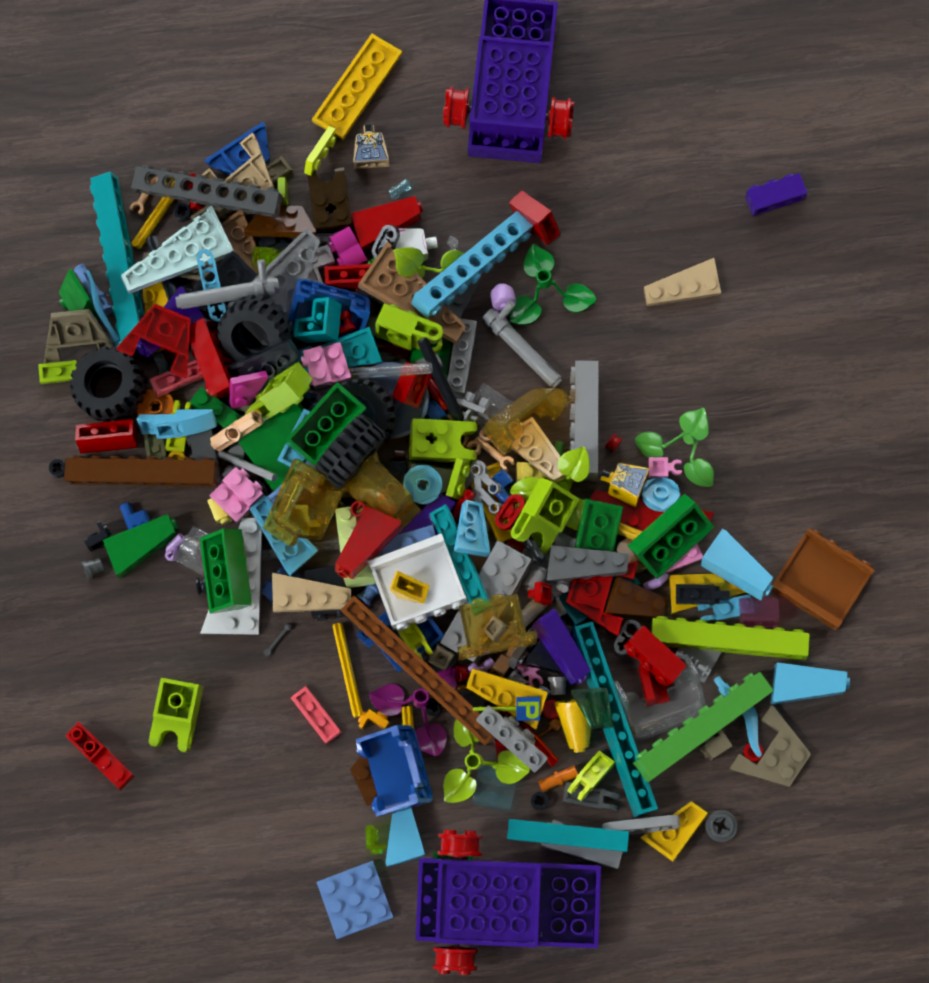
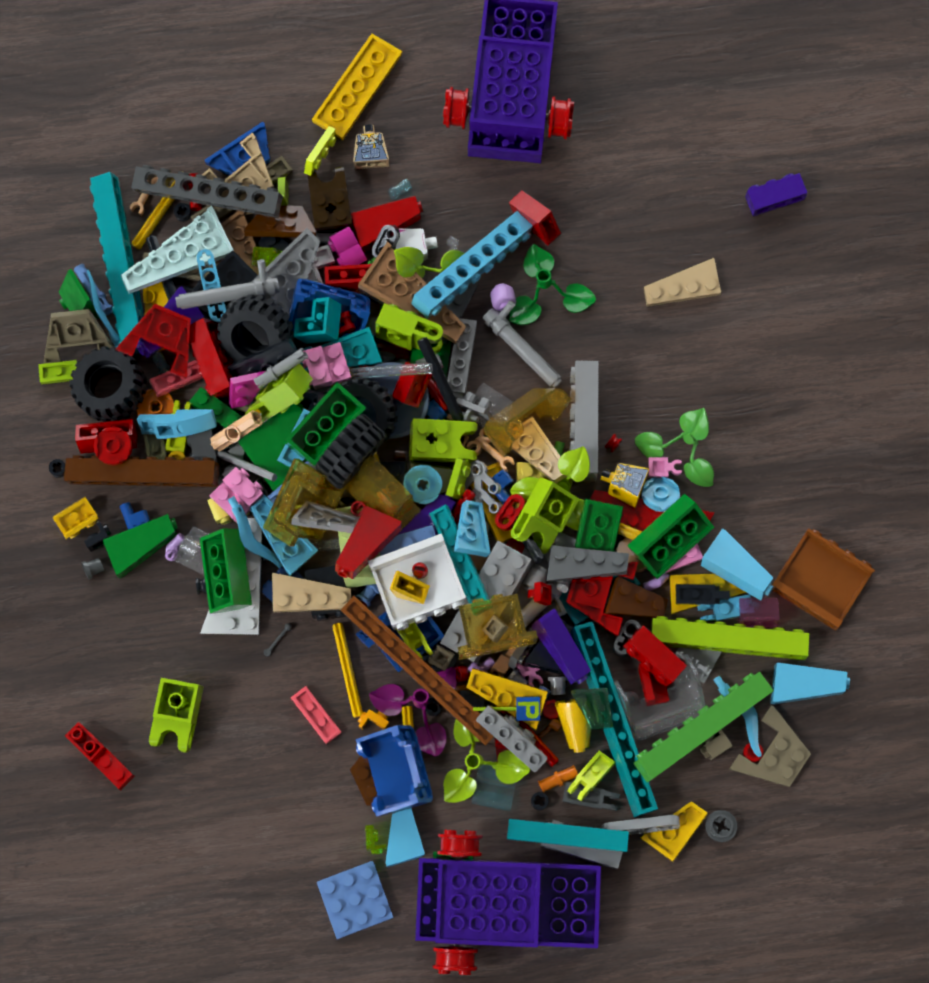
none -> yellow bracket [52,497,99,539]
none -> red tile [93,427,133,466]
none -> medium azure piece [228,496,283,568]
none -> light grey pin [254,348,308,389]
none -> light grey wing [291,500,360,533]
none -> red hinge [412,562,428,579]

